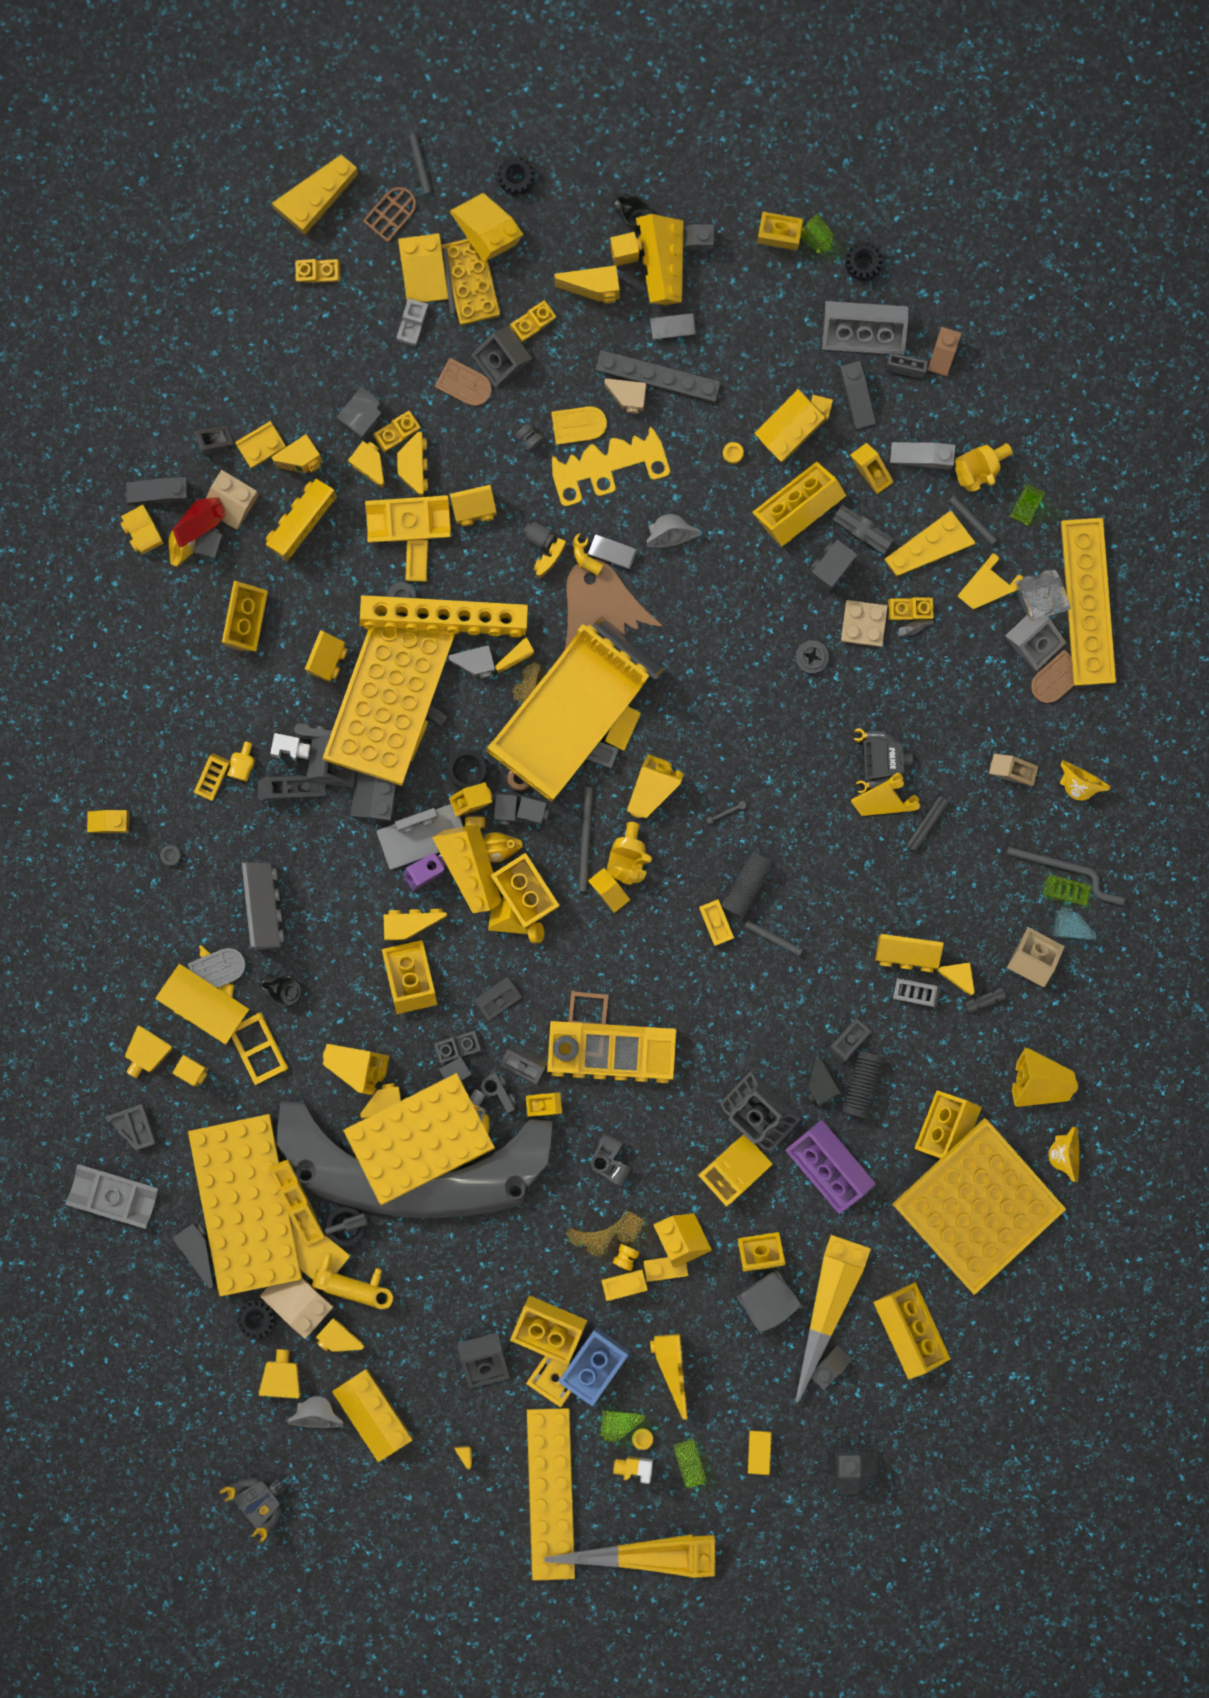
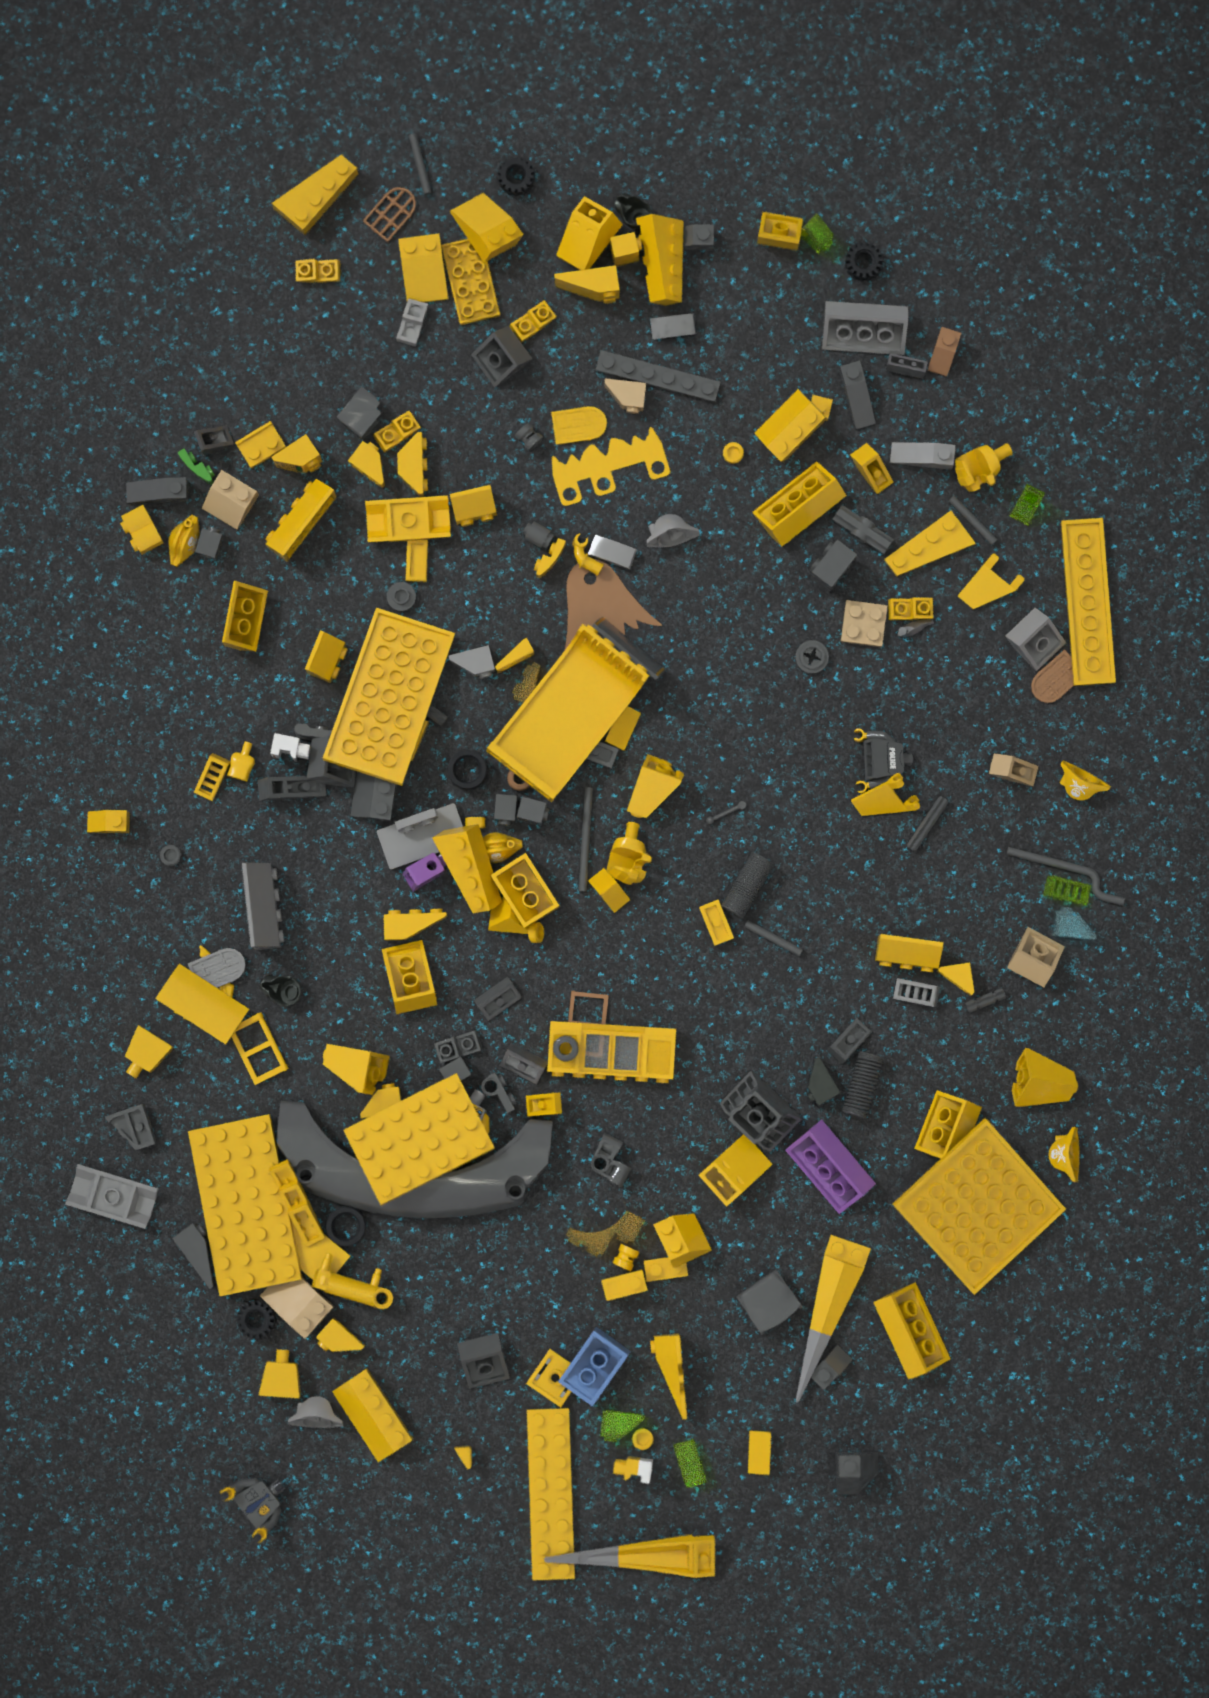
red slope [172,497,226,547] -> none
yellow brick [173,1055,208,1087] -> none
dark grey axle [325,1213,368,1234] -> none
yellow brick [359,595,528,637] -> none
medium nougat window [435,358,492,406] -> none
dark grey axle [442,247,455,316] -> none
yellow brick [449,782,492,817] -> none
yellow slope [510,1295,587,1365] -> none
yellow slope [738,1232,785,1272] -> none
clear slope [1016,570,1071,621] -> none
none -> bright green slope [177,449,215,485]
none -> yellow slope [556,196,623,270]

